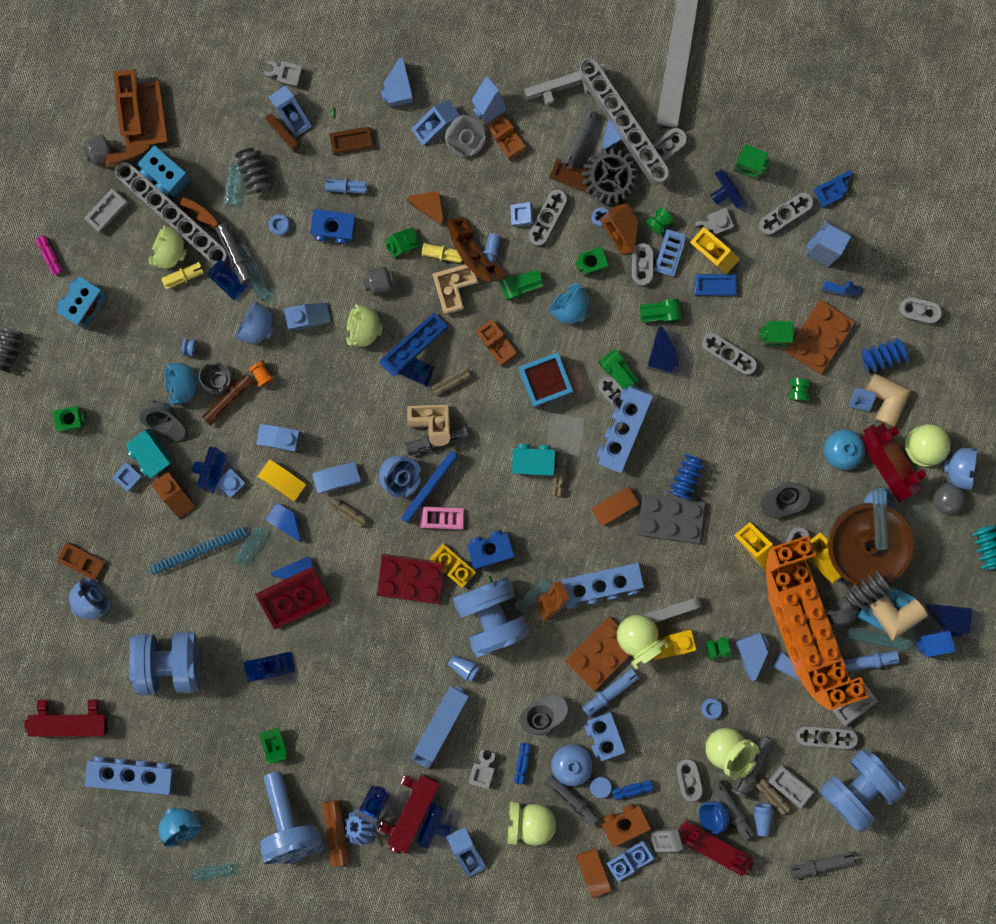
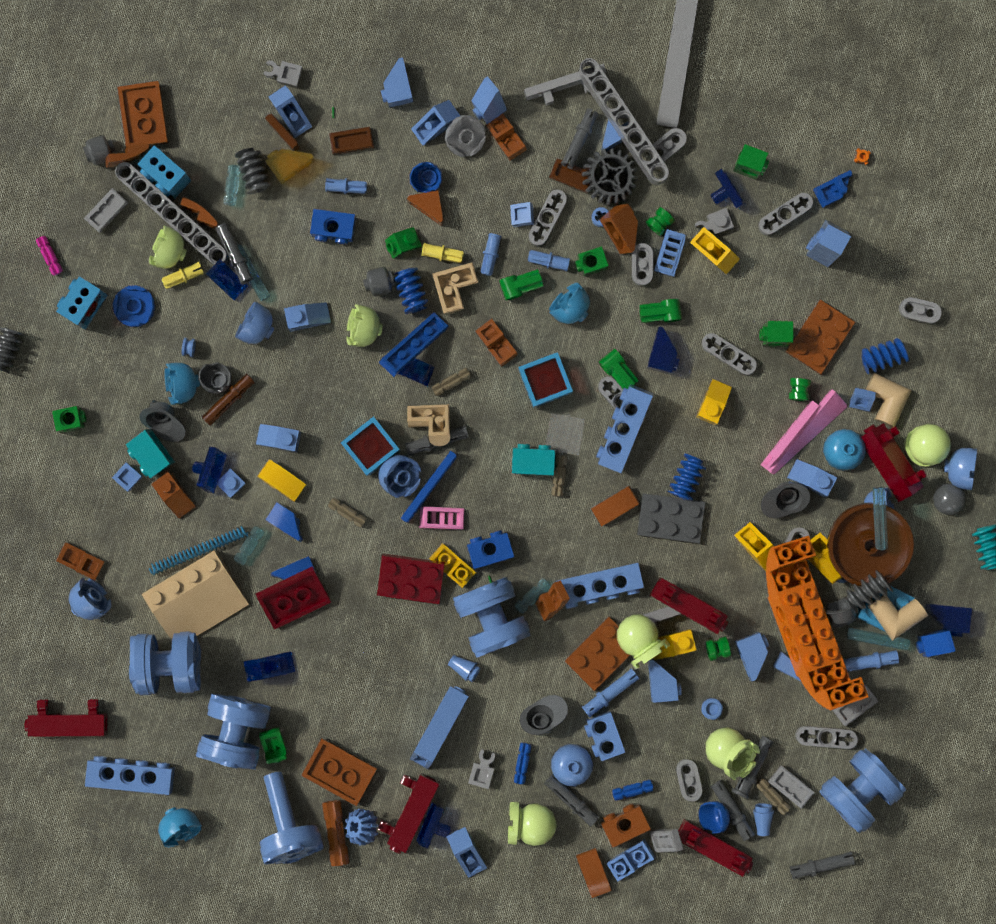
dark orange slope [113,69,142,136] -> none
clear light blue axle [192,863,234,882] -> none
orange bush [248,360,275,388] -> none
medium blue tile [269,214,290,236] -> none
medium blue slope [312,462,361,494] -> none
clear blue tile [356,785,390,825] -> none
reddish brown slope [447,217,507,283] -> none
medium blue tile [590,776,611,798] -> none
blue tile [694,274,737,296] -> none
blue slope [820,280,863,296] -> none
none -> blue tile [113,285,155,327]
none -> tan slope [142,550,249,640]
none -> medium blue piece [196,694,271,769]
none -> clear yellow slope [266,149,315,185]
none -> dark orange plate [301,738,377,806]
none -> clear red piece [340,416,401,476]
none -> blue piece [394,268,428,314]
none -> blue hair [410,162,443,193]
none -> medium blue axle [528,250,570,271]
none -> medium blue slope [648,659,681,703]
none -> dark red brick [649,578,729,634]
none -> yellow slope [696,379,732,425]
none -> bright pink wedge [760,389,847,474]
none -> medium blue slope [787,459,837,497]
none -> orange piece [854,148,871,165]

